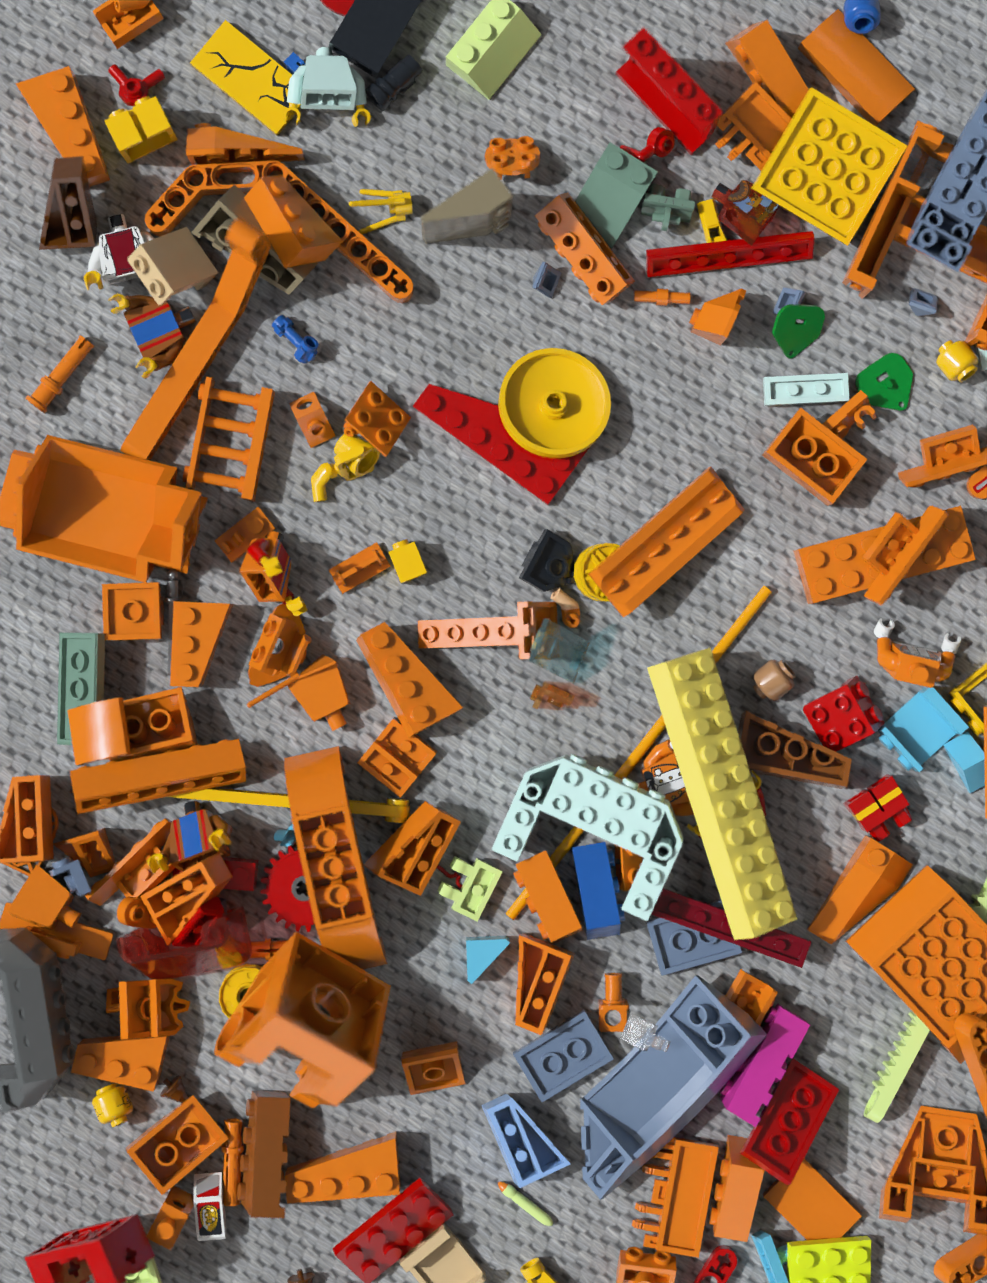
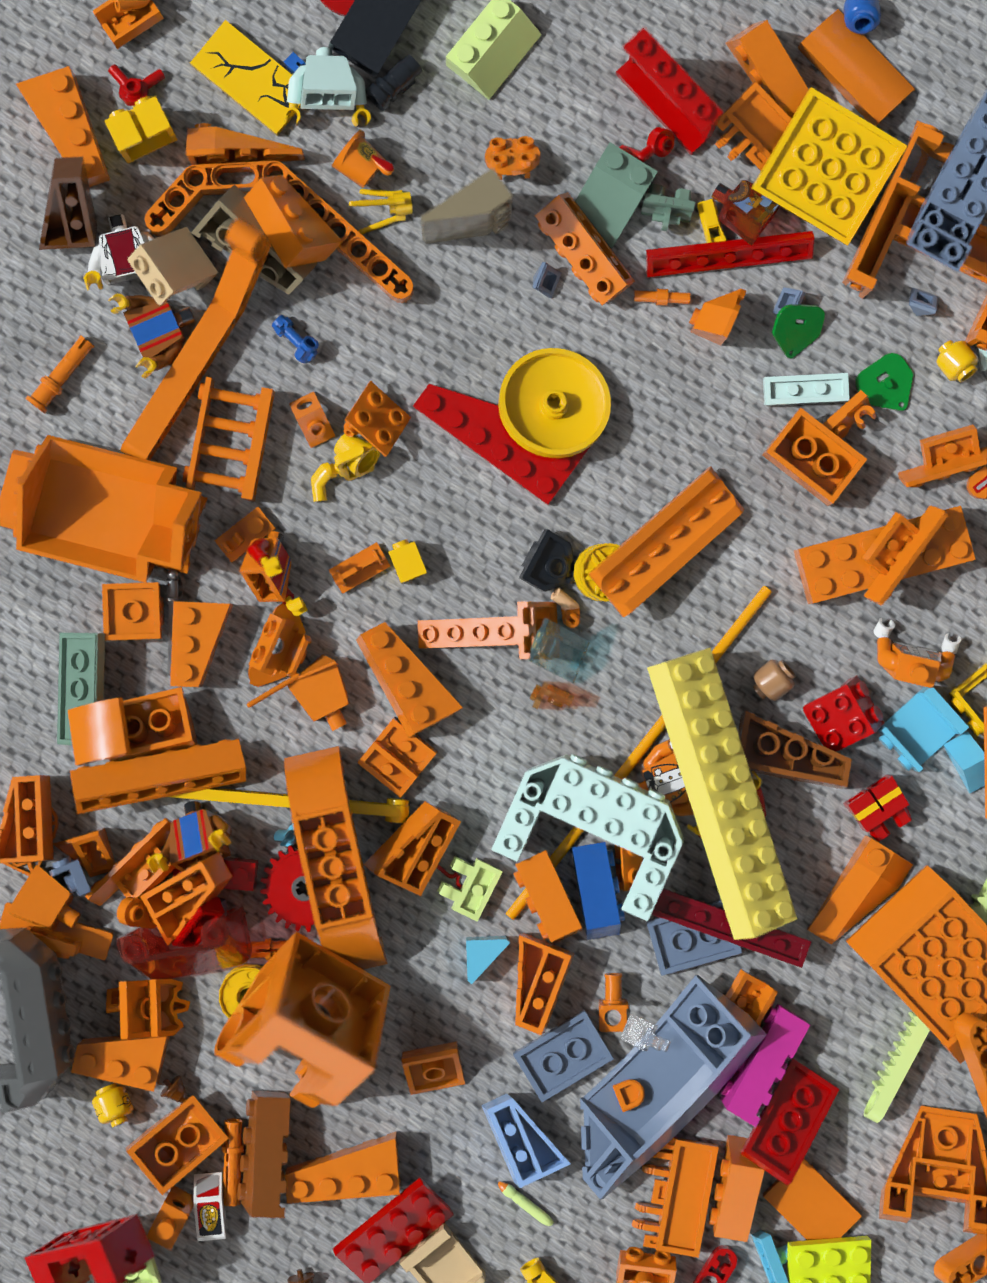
none -> orange hat [332,129,394,188]
none -> orange tile [612,1079,645,1112]

